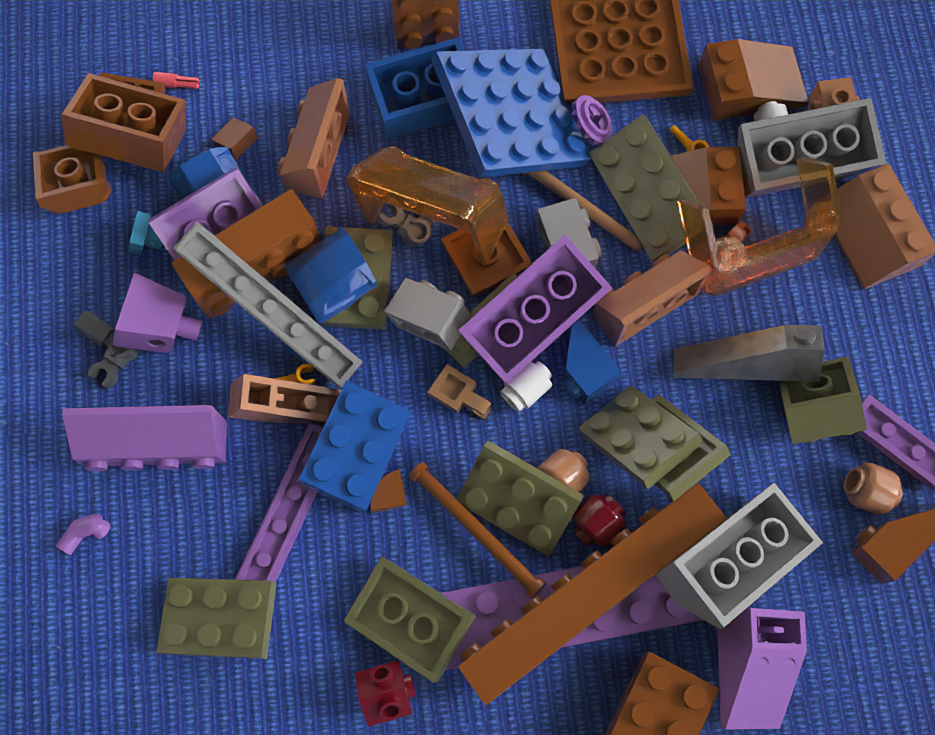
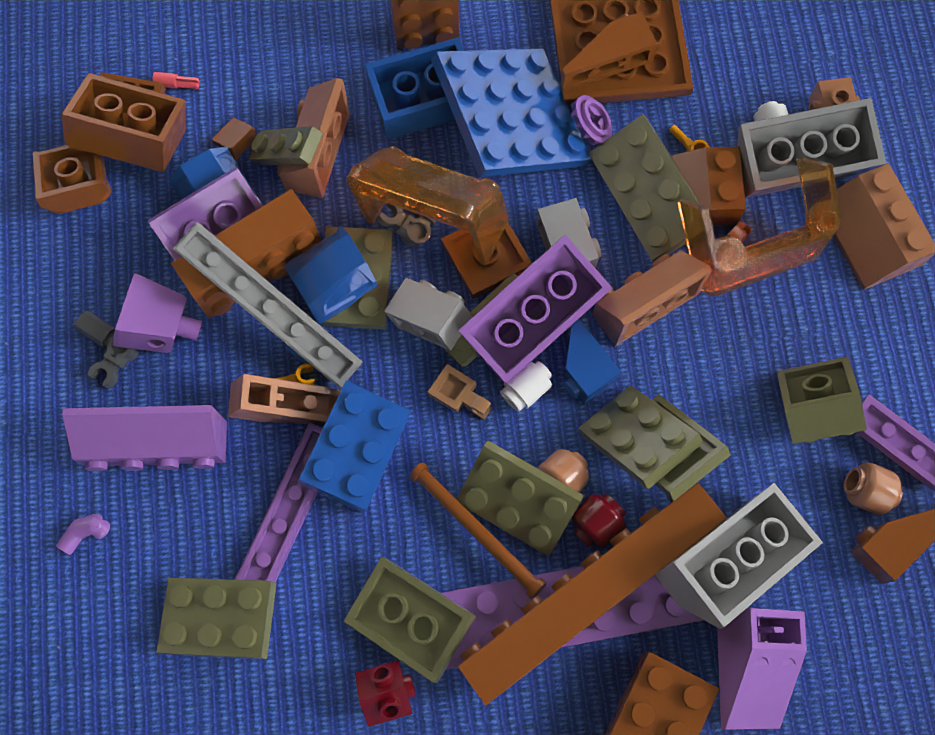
dark azure tile [128,211,162,256] -> none
dark orange tile [371,469,407,514] -> none
medium nougat piece [516,170,643,251] -> none
flat silver wedge [674,325,825,382] -> none
dark orange slope [698,39,809,121] -> none
none -> olive plate [248,126,323,166]
none -> dark orange slope [560,12,657,92]

